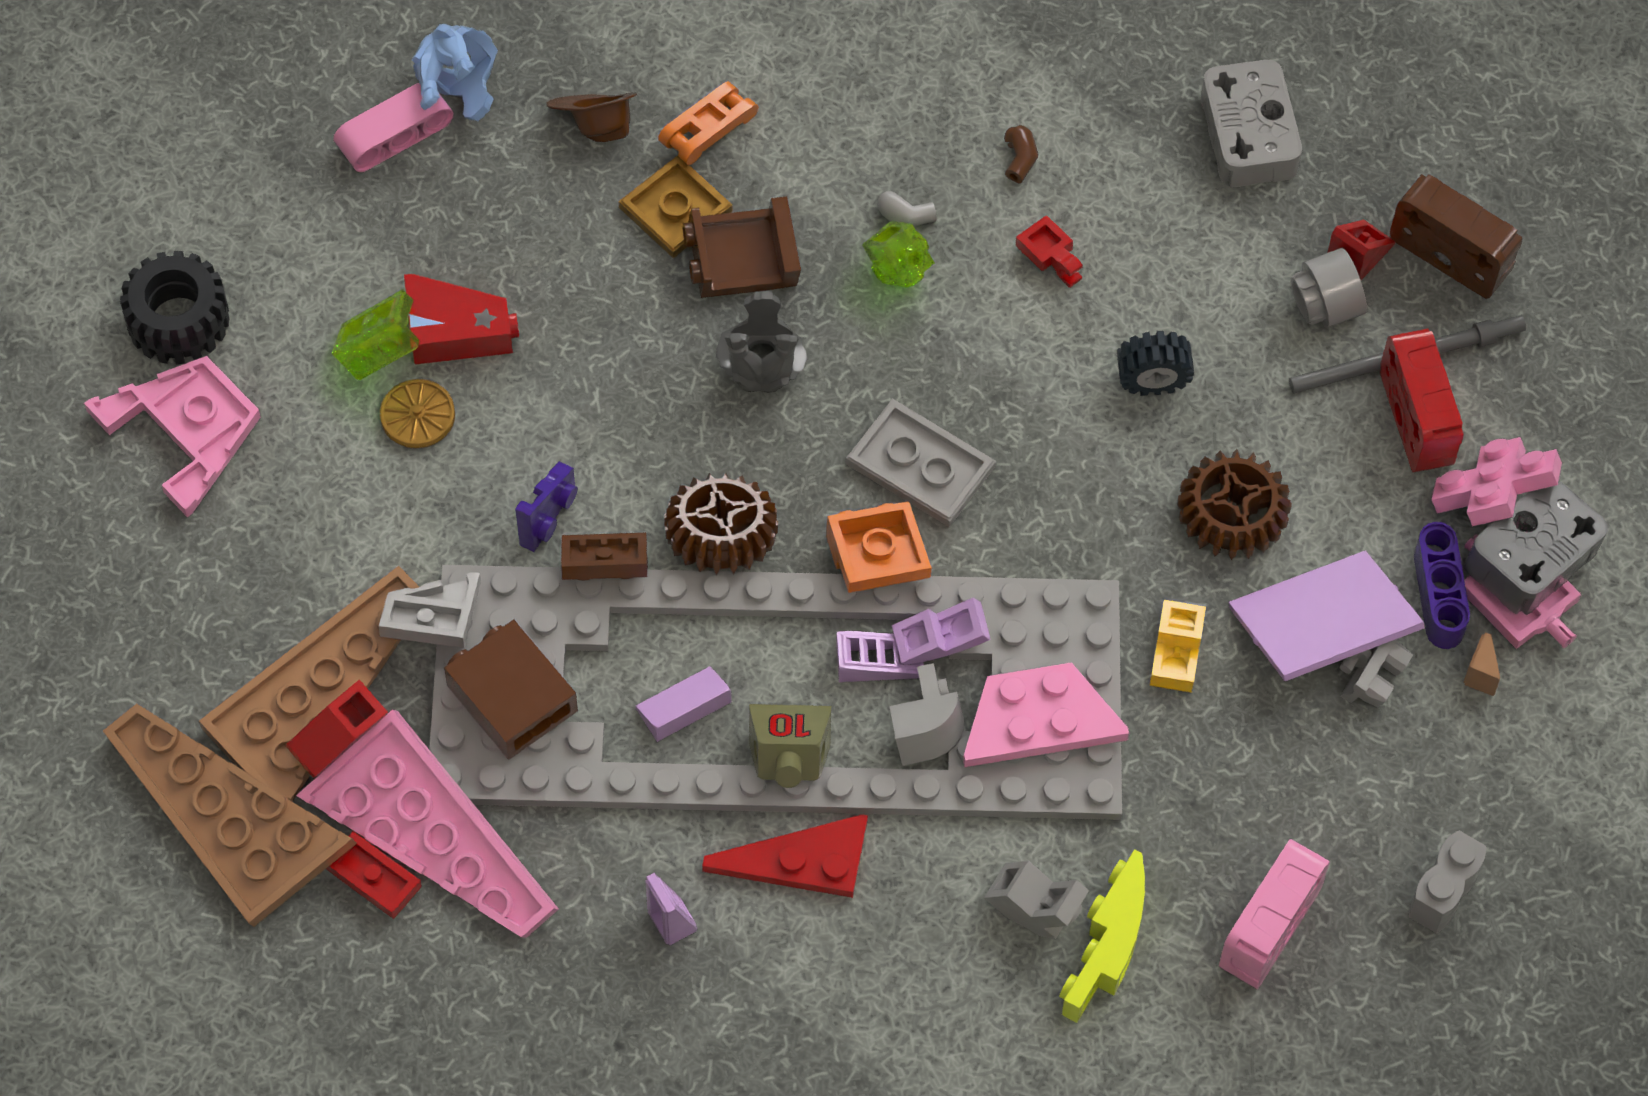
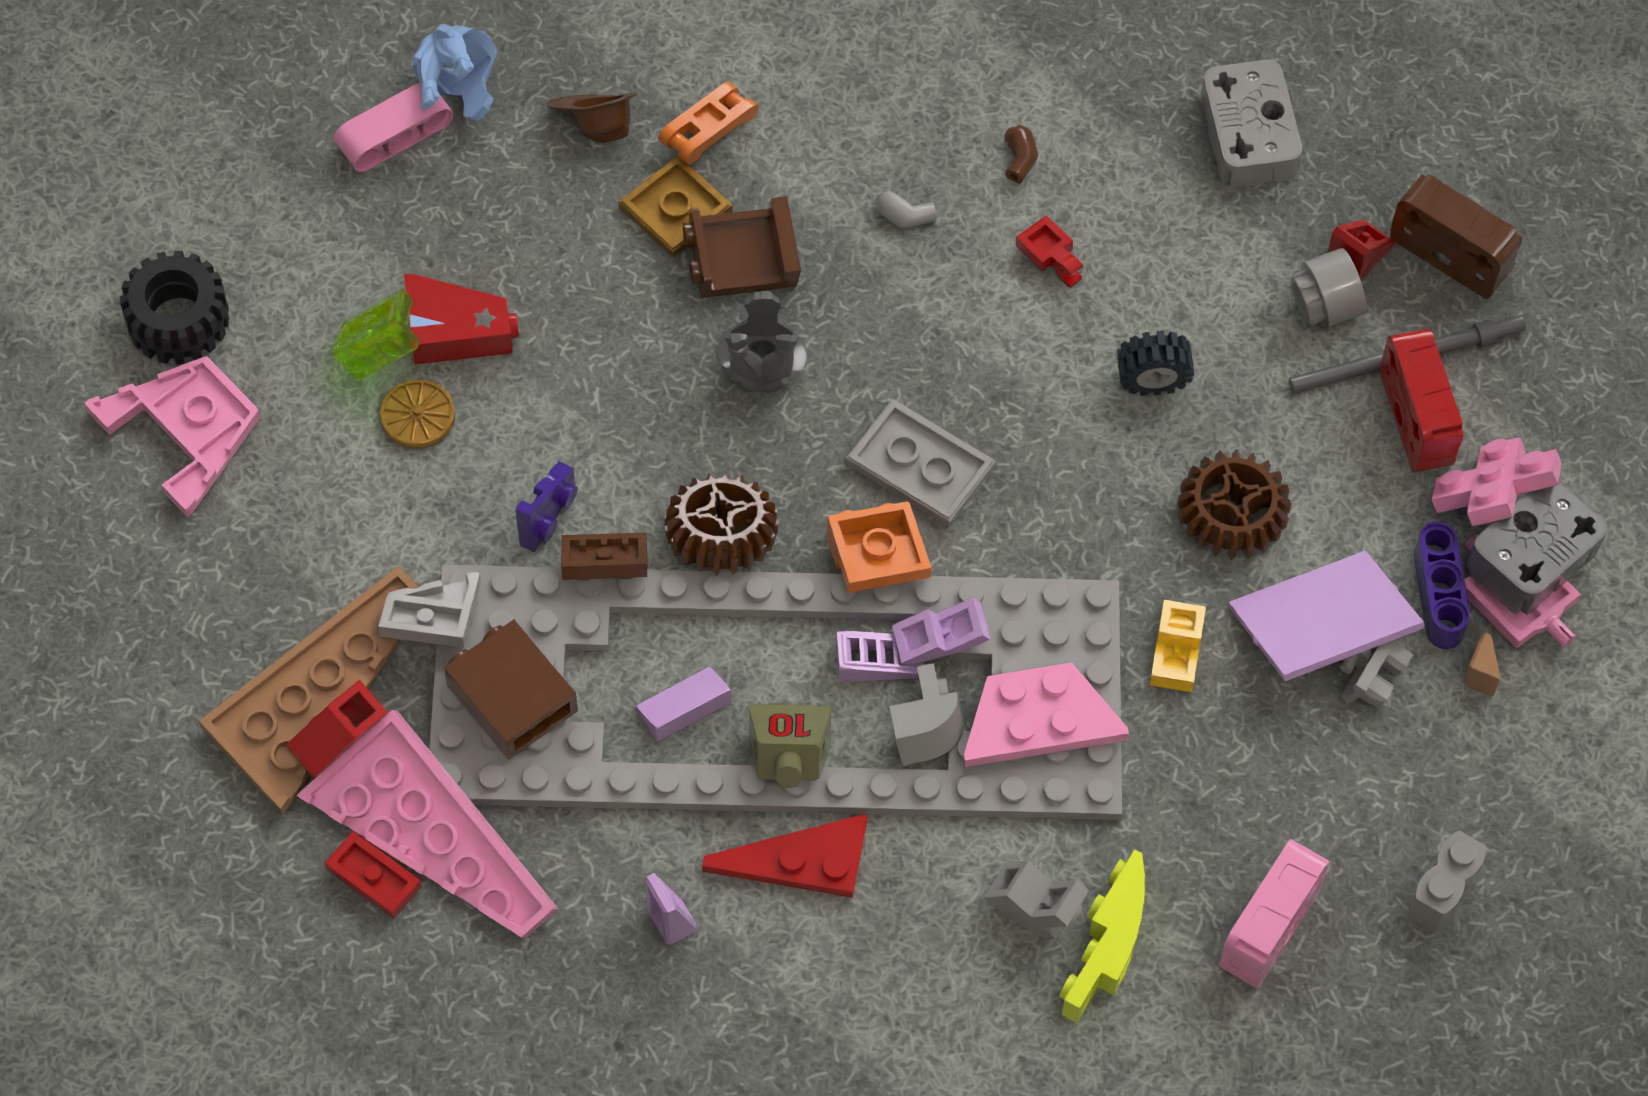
medium nougat wing [103,703,357,927] -> none
clear neon green brick [862,221,935,288] -> none

